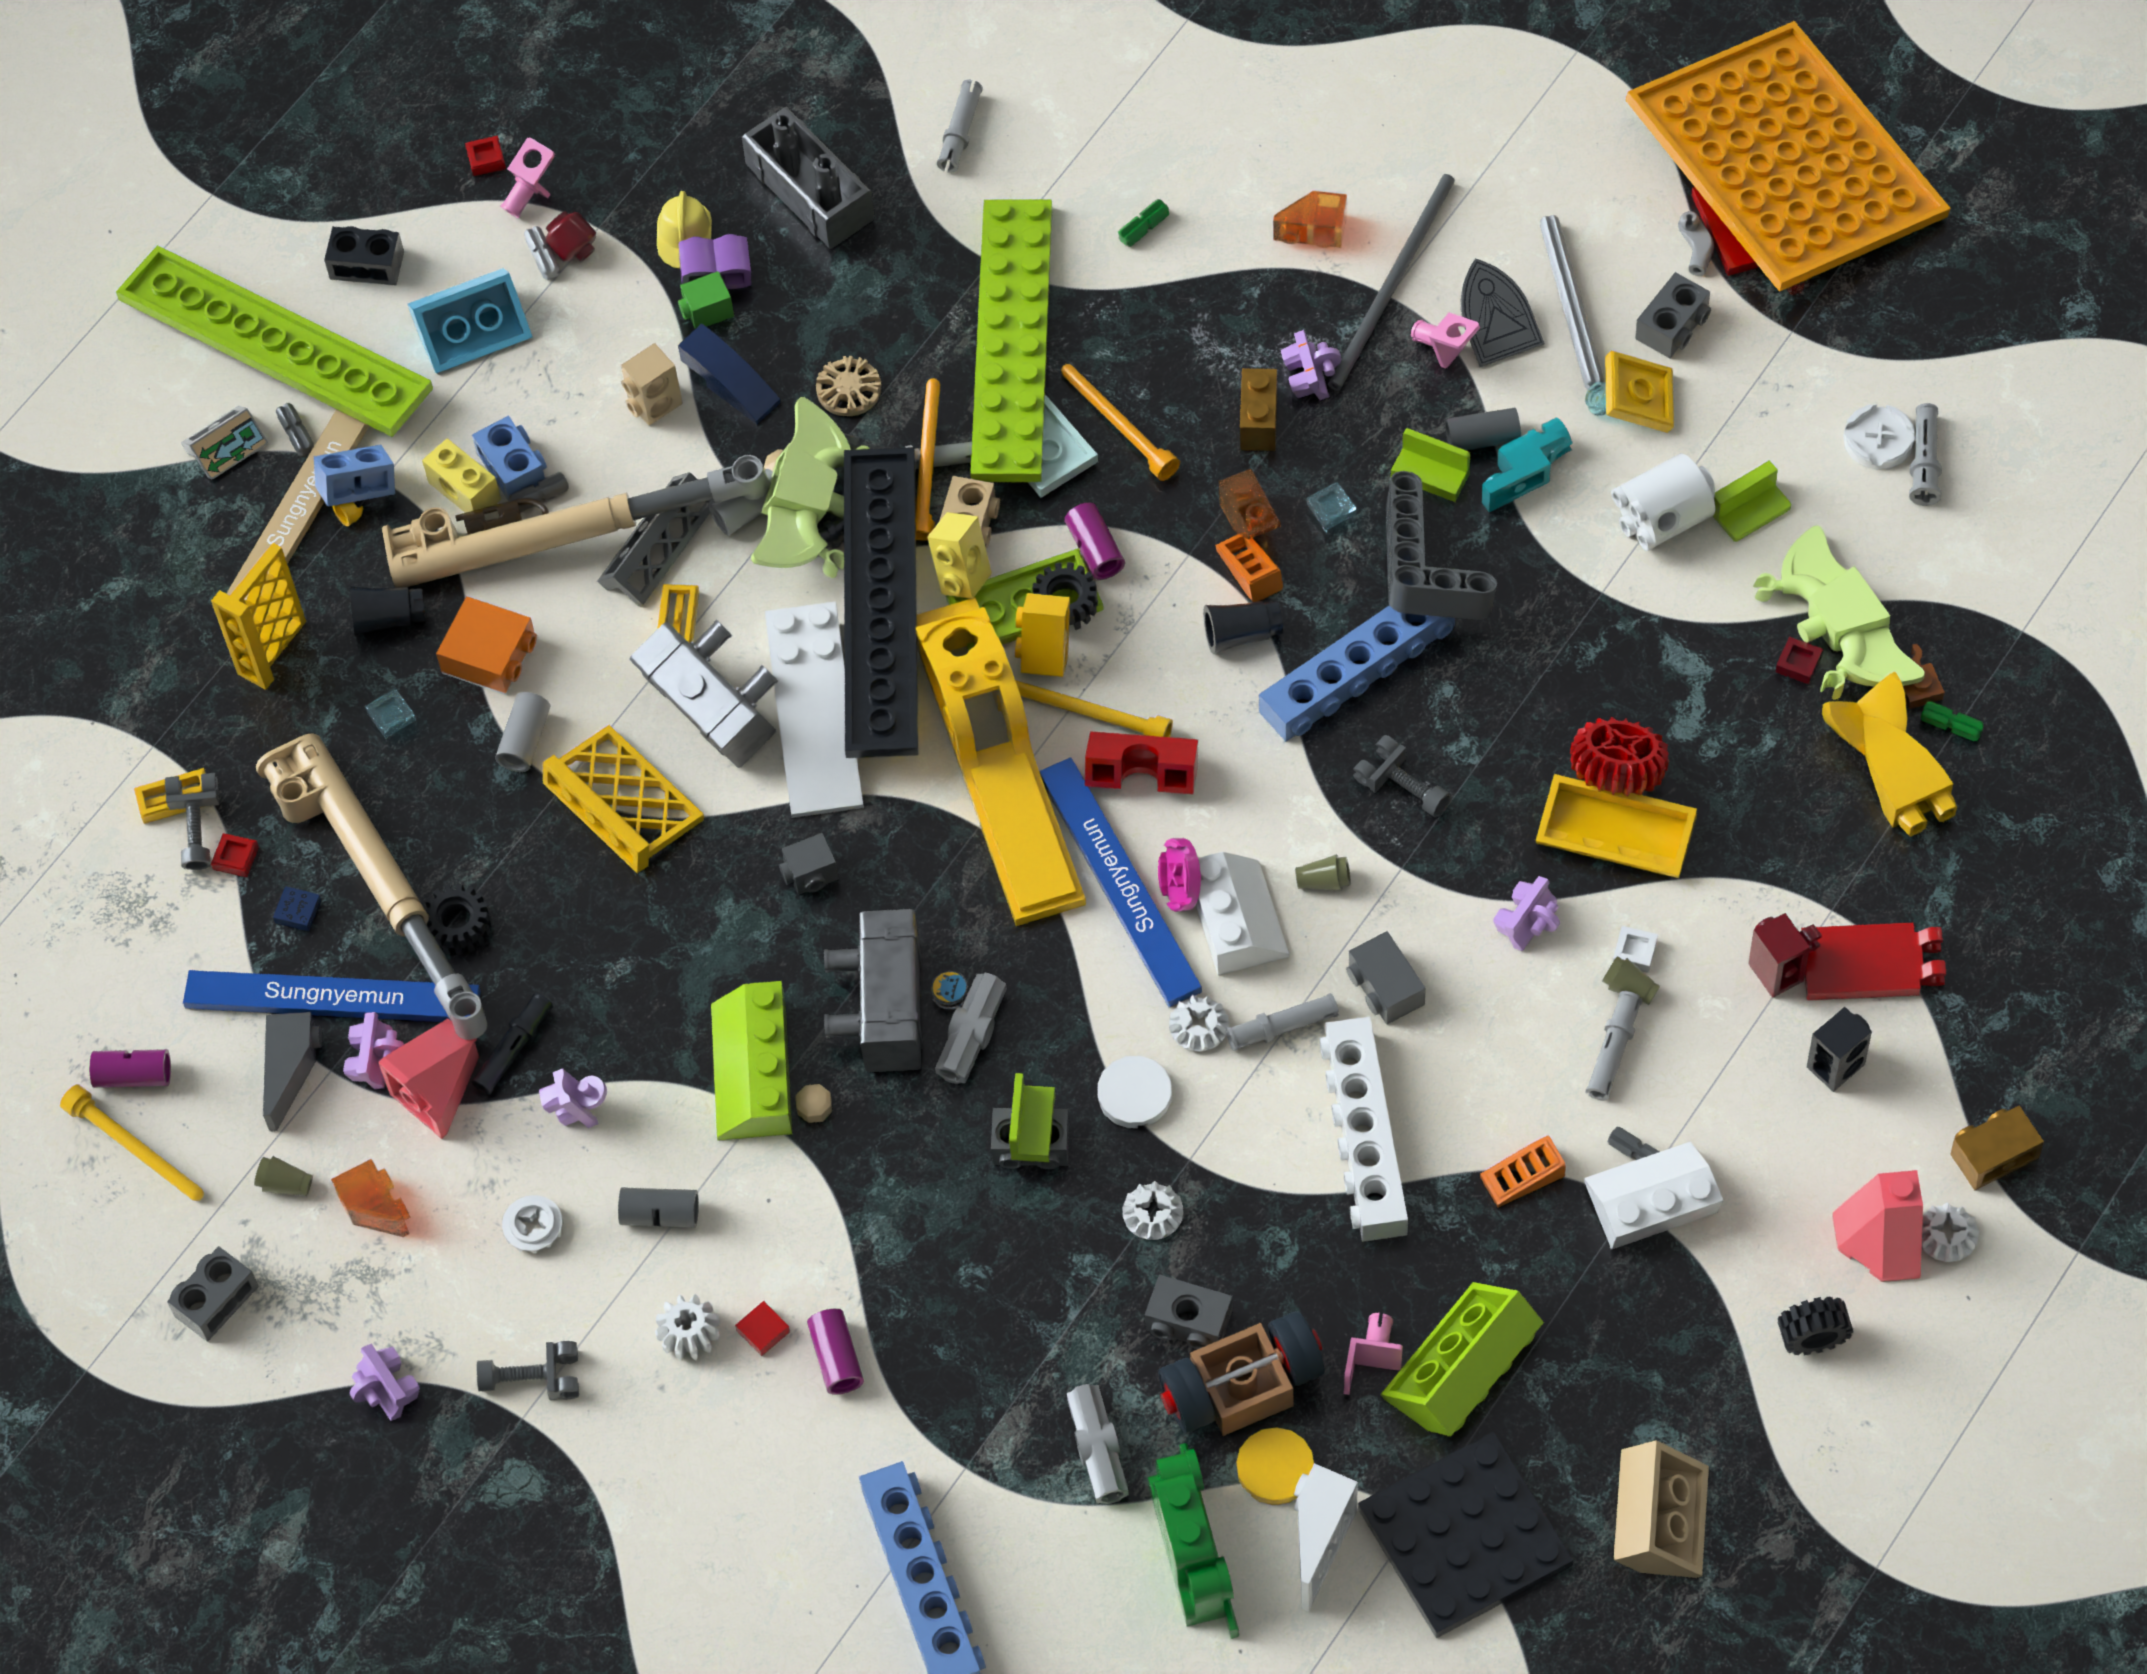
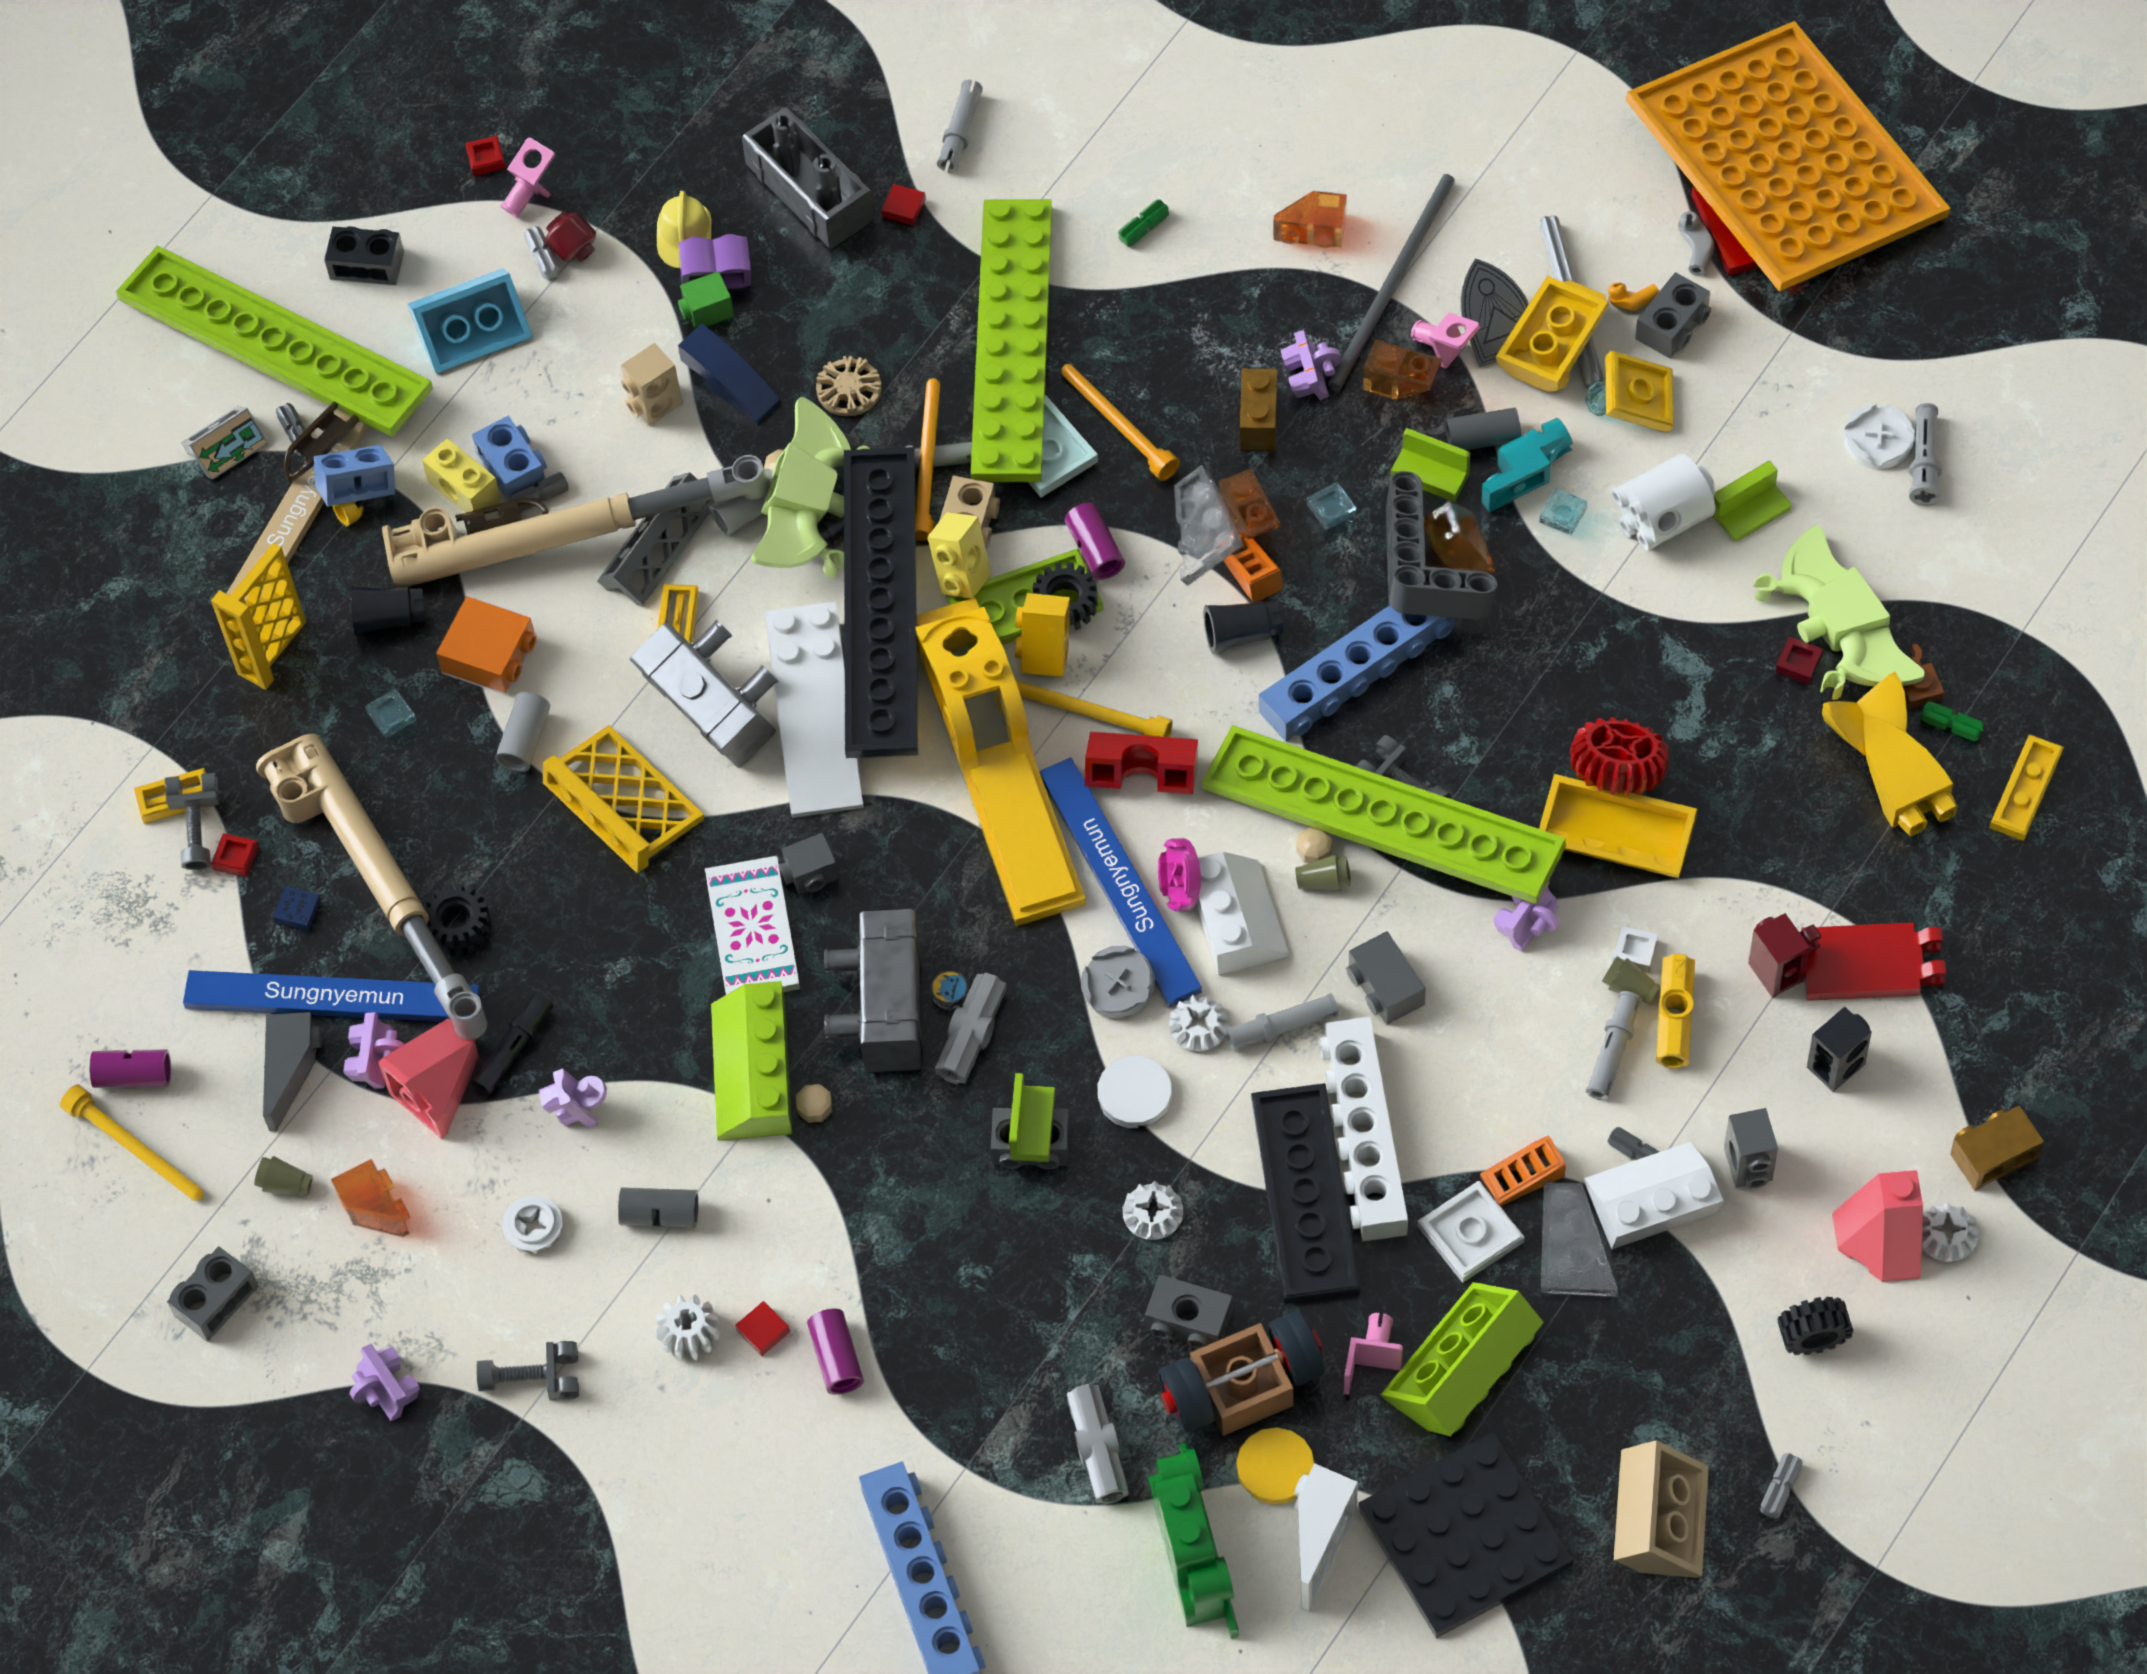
none -> dark brown piece [284,402,359,482]
none -> white tile [705,856,800,995]
none -> red tile [881,184,926,226]
none -> light grey tile [1081,946,1155,1019]
none -> clear wing [1174,465,1243,586]
none -> lime plate [1201,725,1566,905]
none -> black tile [1251,1083,1360,1304]
none -> tan tile [1296,827,1332,863]
none -> clear orange slope [1363,339,1442,400]
none -> white tile [1417,1181,1525,1283]
none -> clear orange slope [1424,502,1495,574]
none -> yellow slope [1496,276,1609,392]
none -> clear light blue plate [1540,488,1587,536]
none -> clear wing [1540,1182,1618,1297]
none -> light orange arm [1608,282,1659,311]
none -> yellow piece [1656,953,1695,1069]
none -> dark grey brick [1724,1108,1778,1189]
none -> light grey piece [1760,1453,1802,1519]
none -> yellow tile [1989,734,2064,841]

